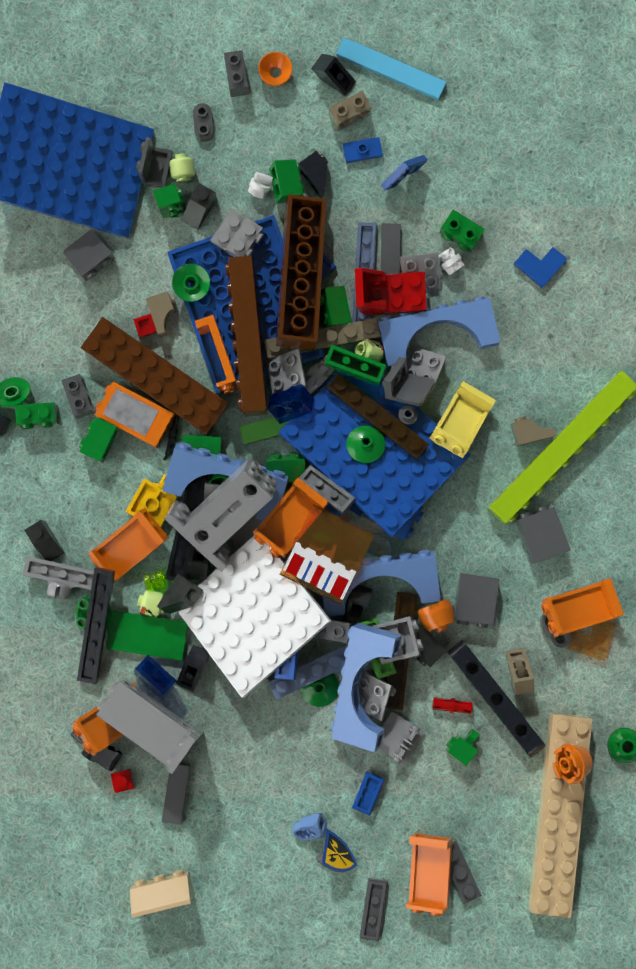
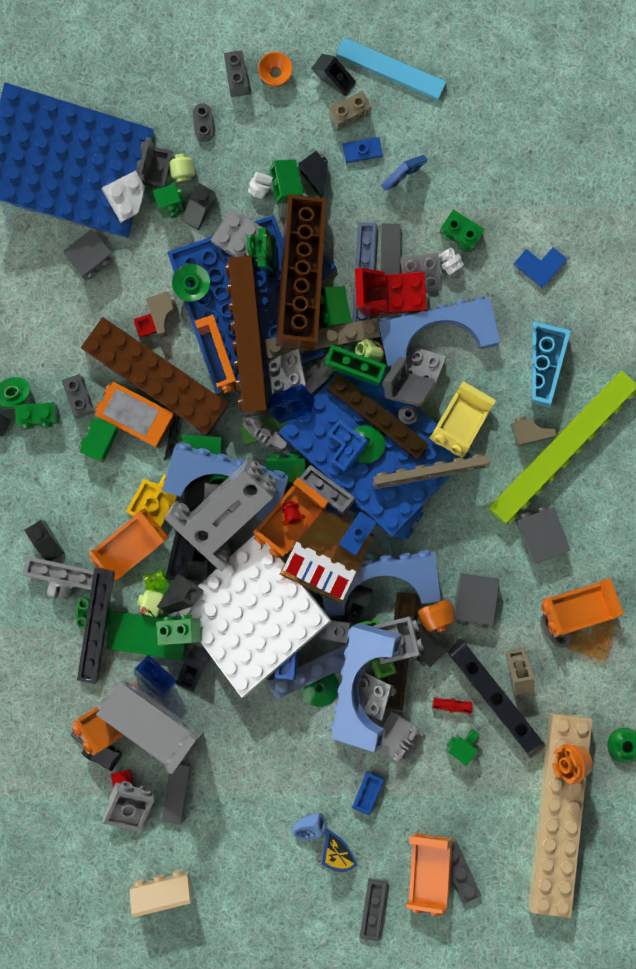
none -> white plate [102,170,145,223]
none -> light grey plate [103,781,154,832]
none -> green brick [156,615,201,645]
none -> light grey hinge [242,416,287,453]
none -> green plate [247,228,276,275]
none -> red brick [281,501,305,526]
none -> blue tile [327,419,369,473]
none -> blue plate [339,511,377,555]
none -> dark tan plate [372,454,491,490]
none -> medium azure wedge [532,321,571,408]

